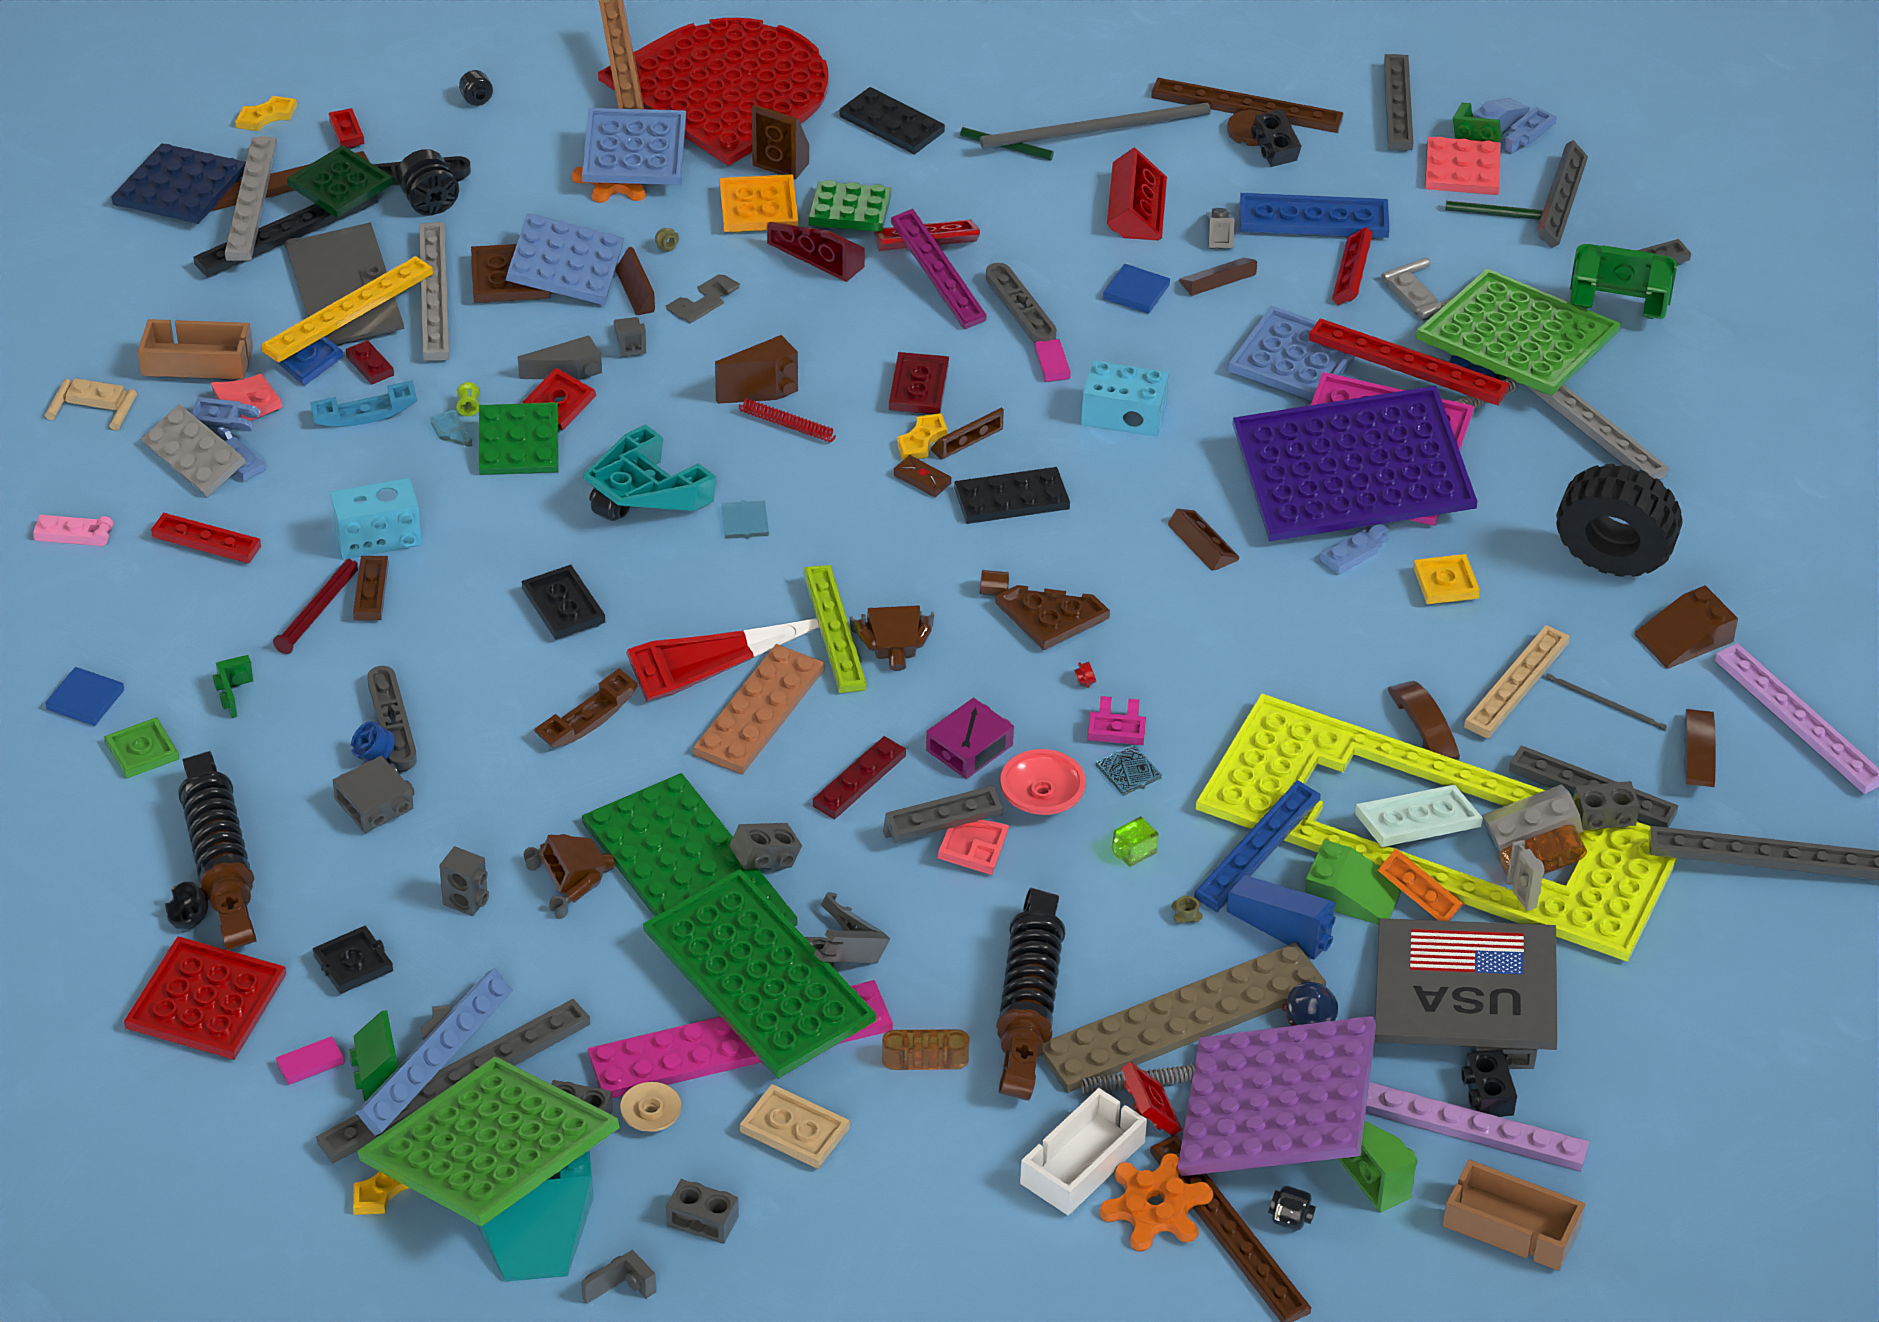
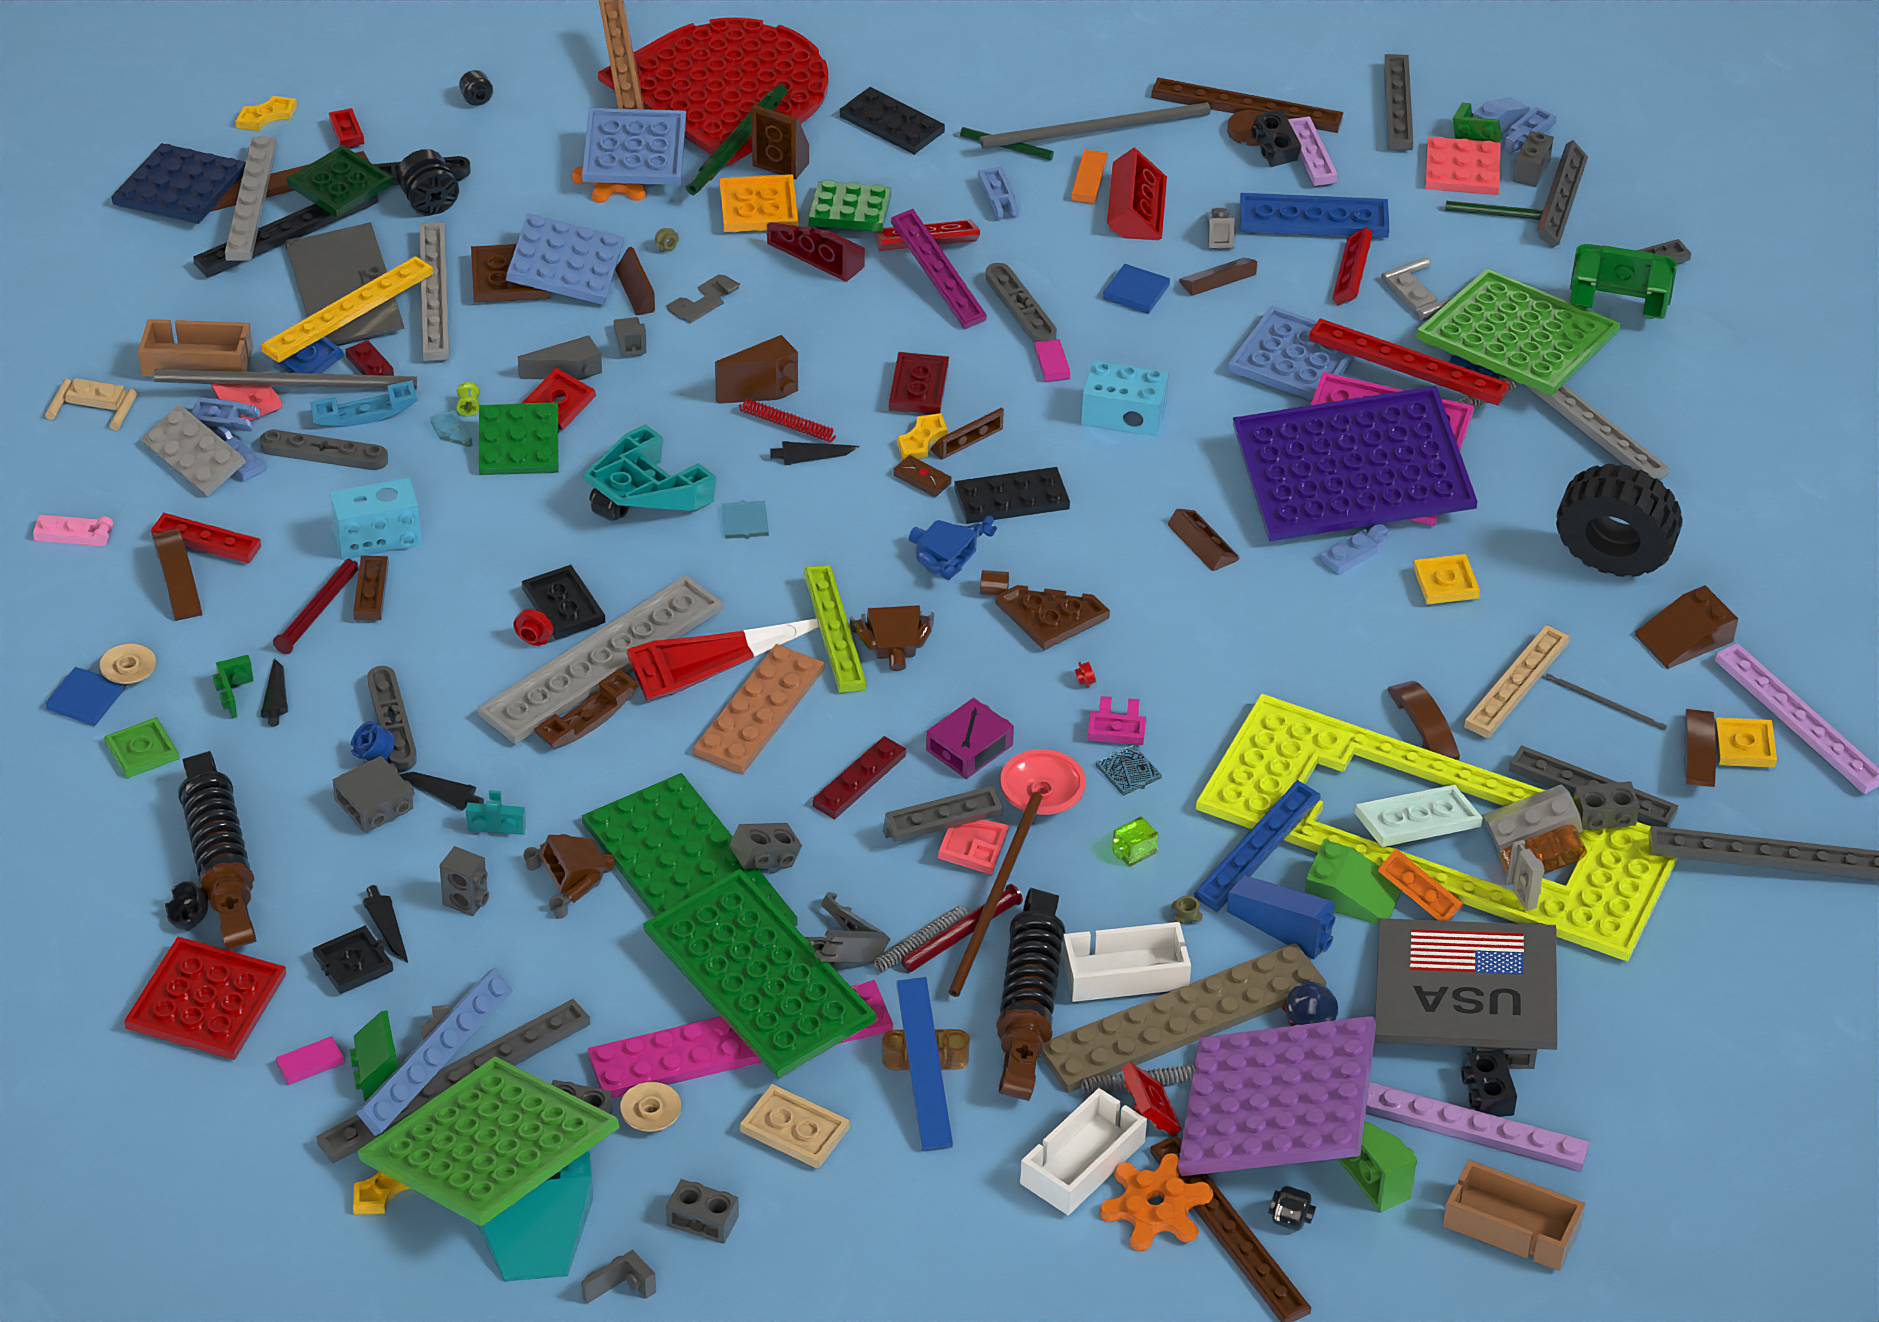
none -> tan dish [100,644,156,684]
none -> reddish brown slope [152,529,202,621]
none -> dark grey piece [154,369,417,389]
none -> dark grey piece [260,429,388,470]
none -> black bar [261,658,288,727]
none -> black bar [362,885,408,962]
none -> black bar [399,772,484,811]
none -> teal plate [466,790,526,835]
none -> light grey plate [478,575,723,745]
none -> red plate [513,609,554,646]
none -> dark green piece [685,83,789,196]
none -> black bar [770,441,860,465]
none -> light grey piece [874,905,969,973]
none -> blue tile [896,977,953,1151]
none -> dark red axle [901,884,1023,972]
none -> blue torso [909,516,997,580]
none -> reddish brown piece [948,792,1043,997]
none -> medium blue hinge [978,167,1018,220]
none -> white piece [1062,922,1191,1002]
none -> orange tile [1071,149,1108,204]
none -> lavender plate [1288,117,1338,186]
none -> dark grey brick [1513,131,1554,187]
none -> yellow plate [1715,717,1777,768]

